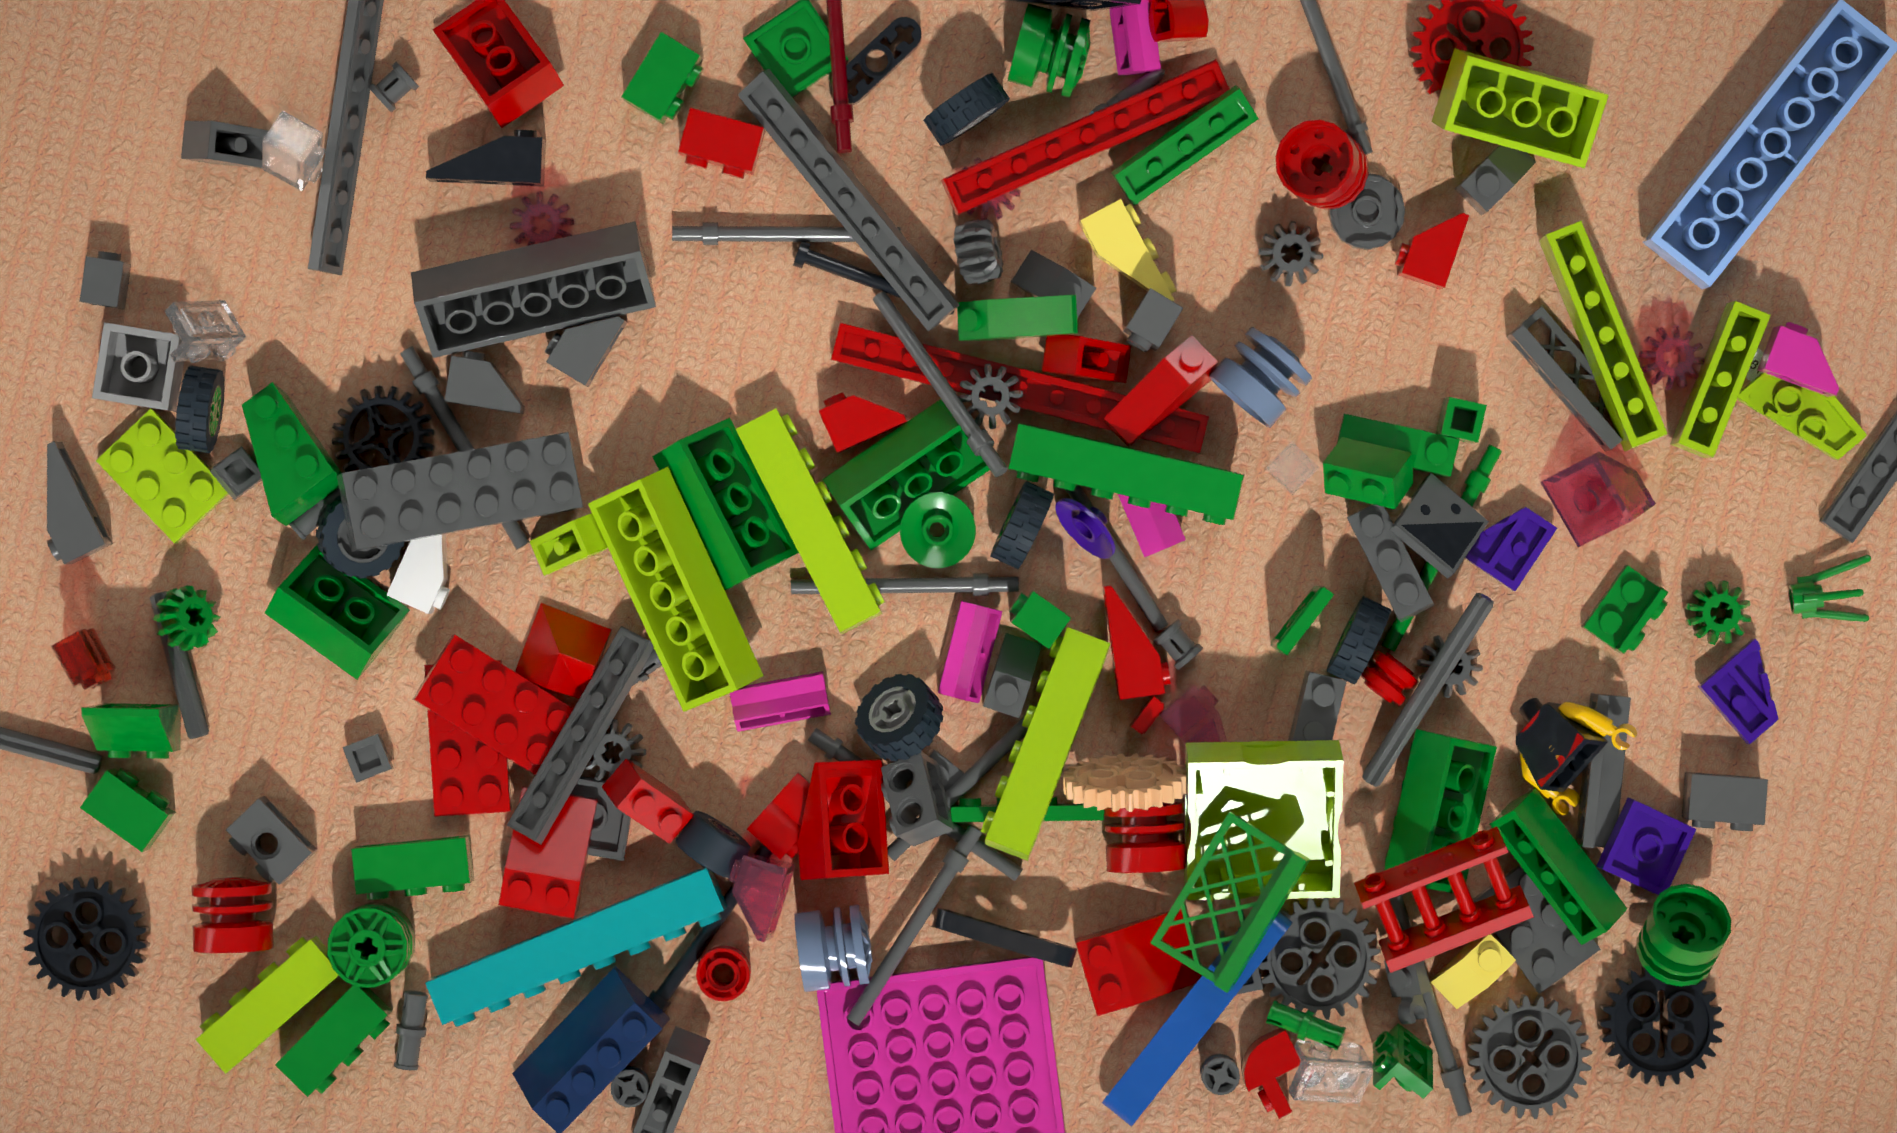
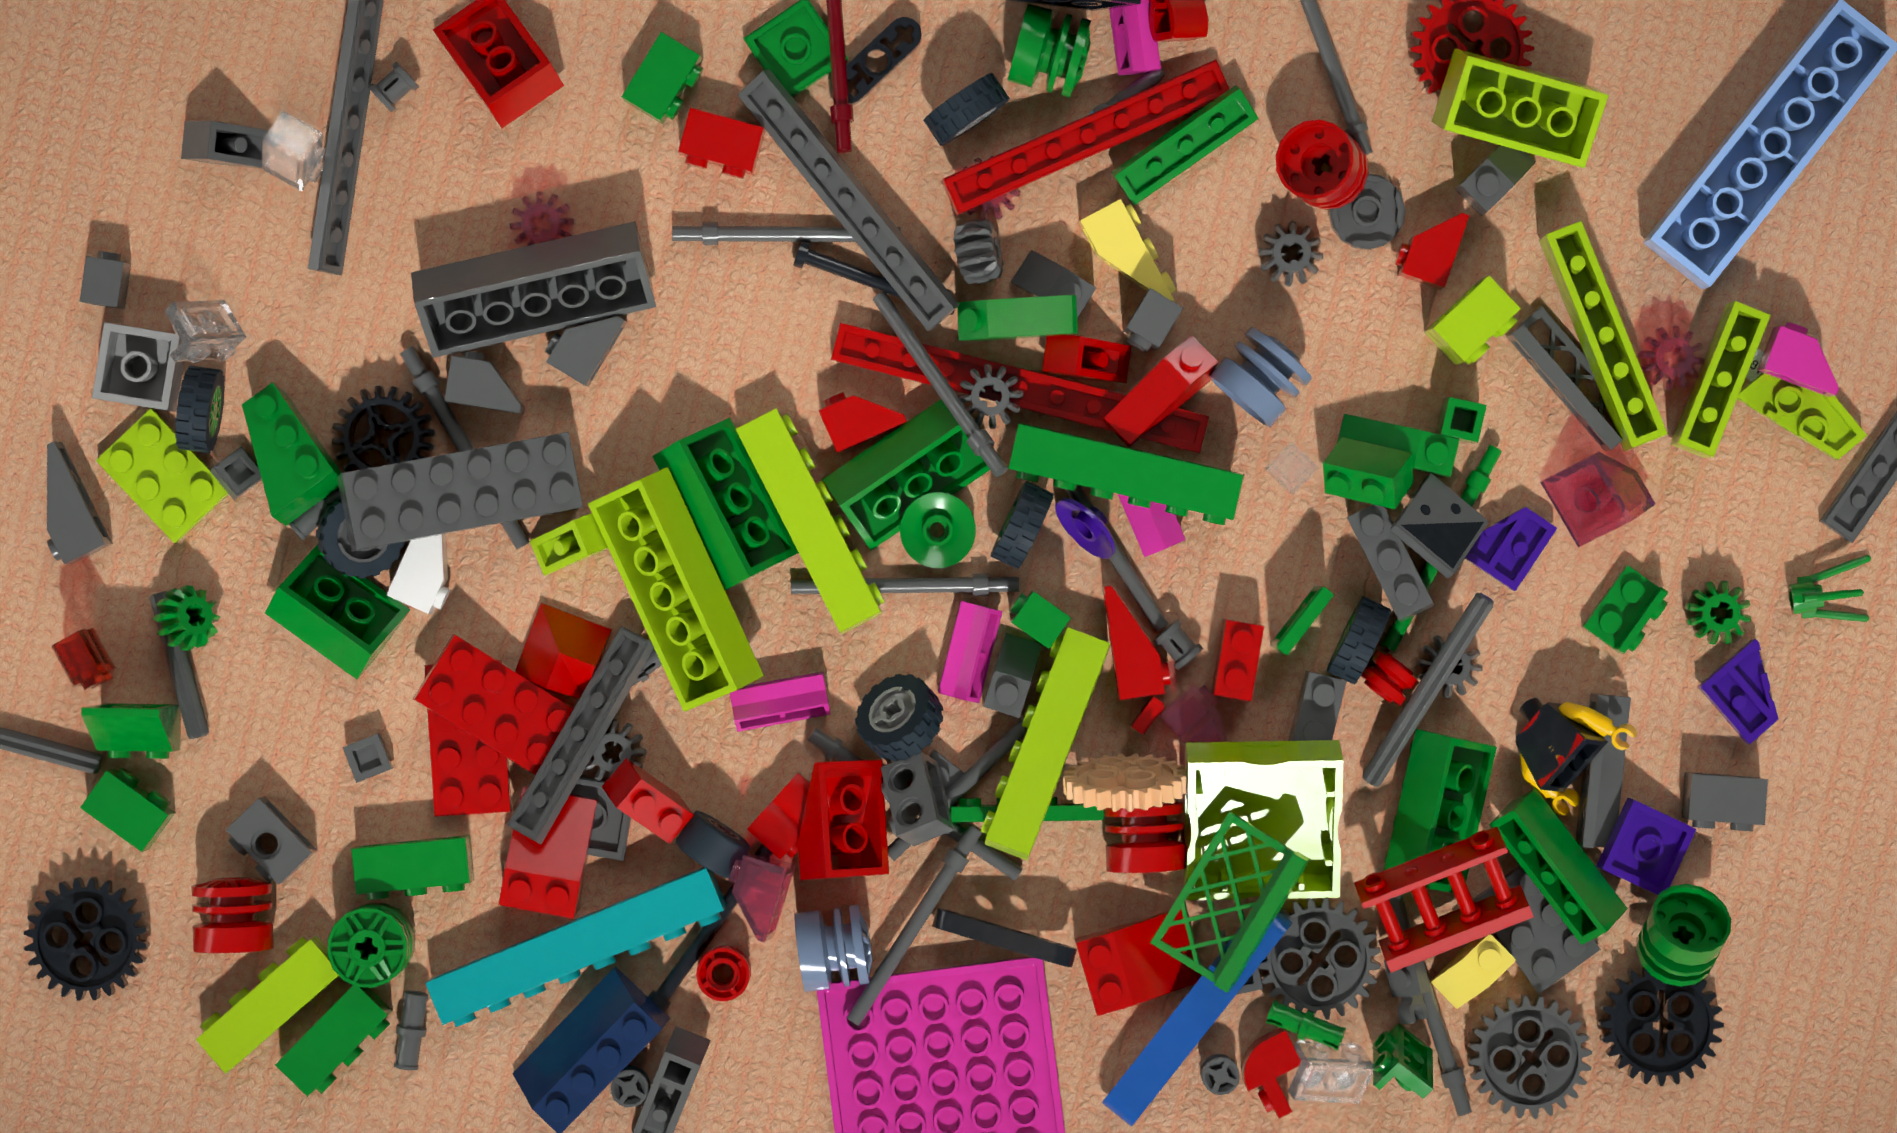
black slope [426,130,546,187] -> none
none -> red brick [1211,619,1264,701]
none -> lime brick [1424,275,1521,365]

